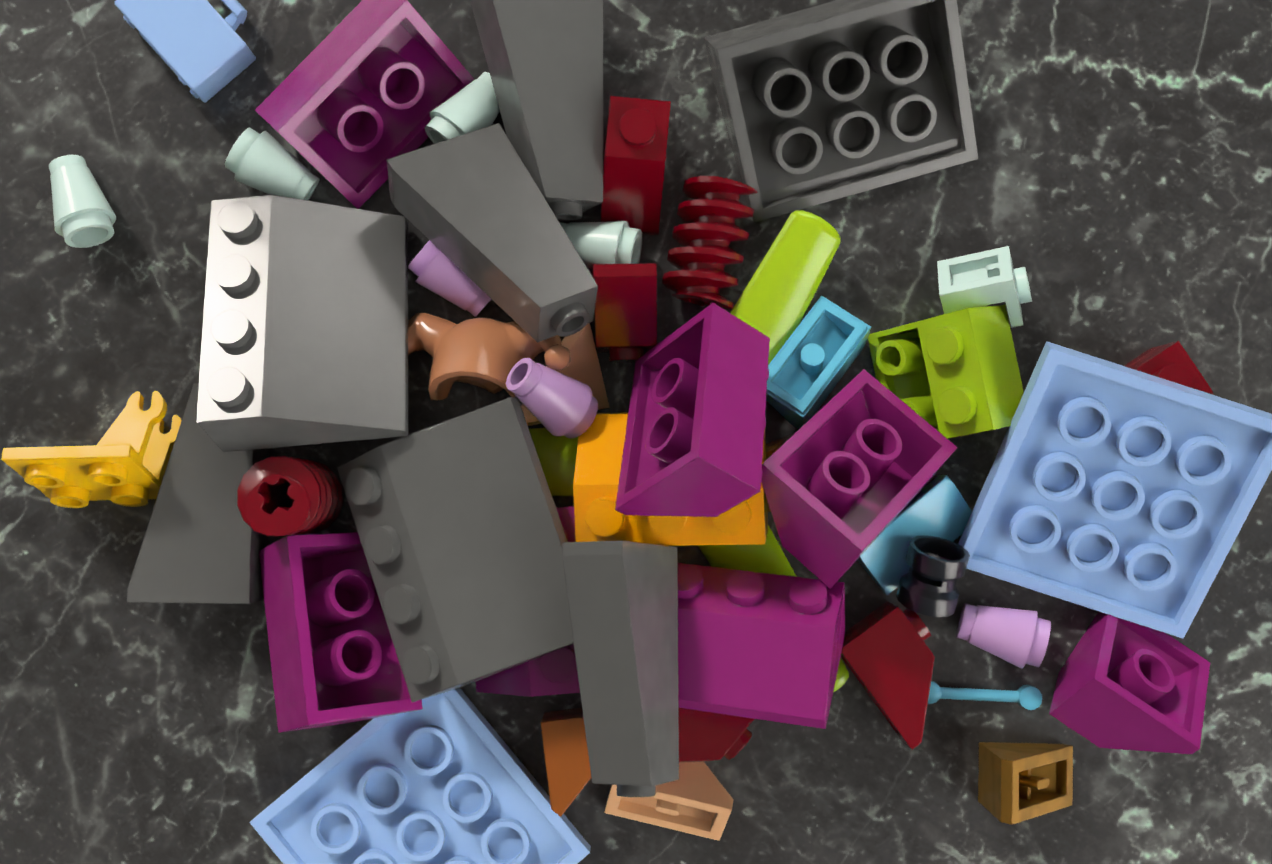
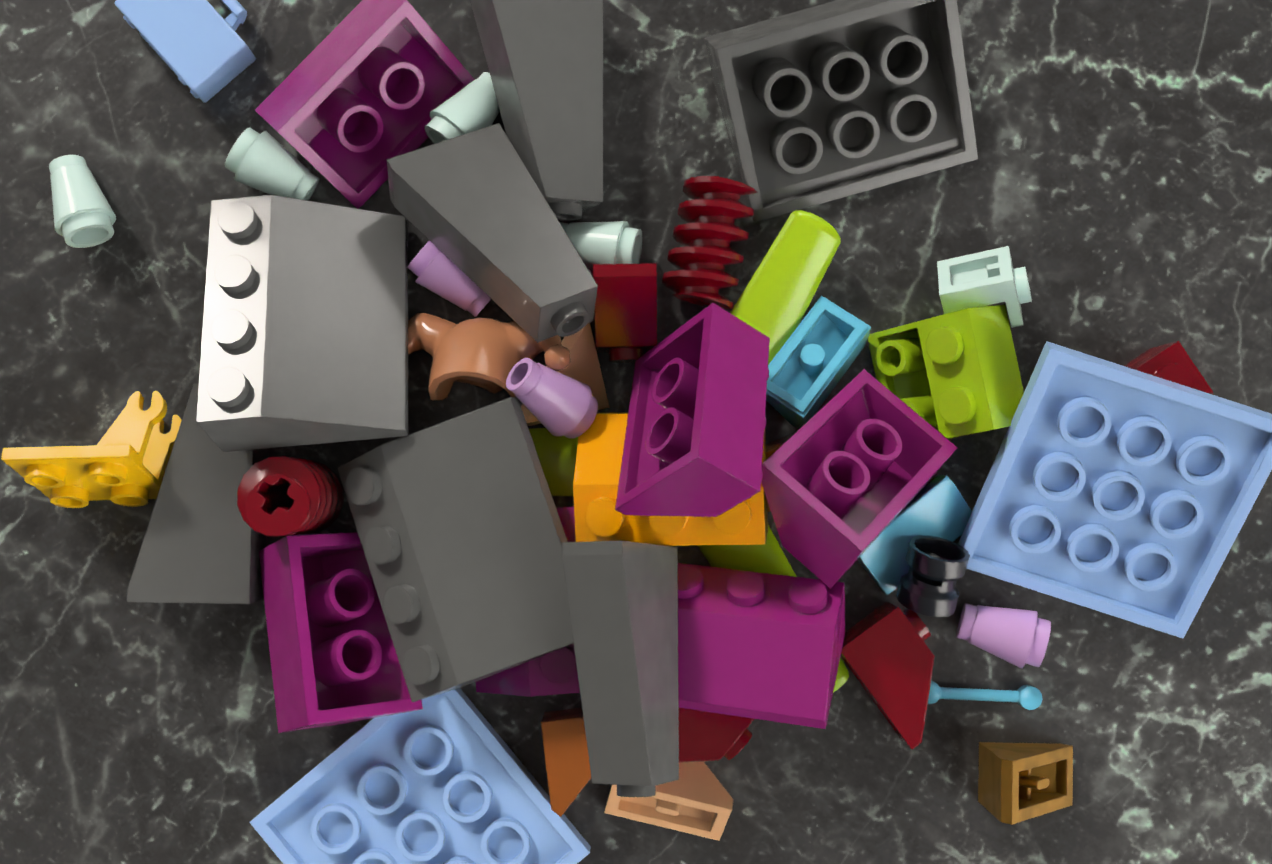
dark red slope [601,96,671,235] -> none
magenta slope [1049,611,1210,754] -> none

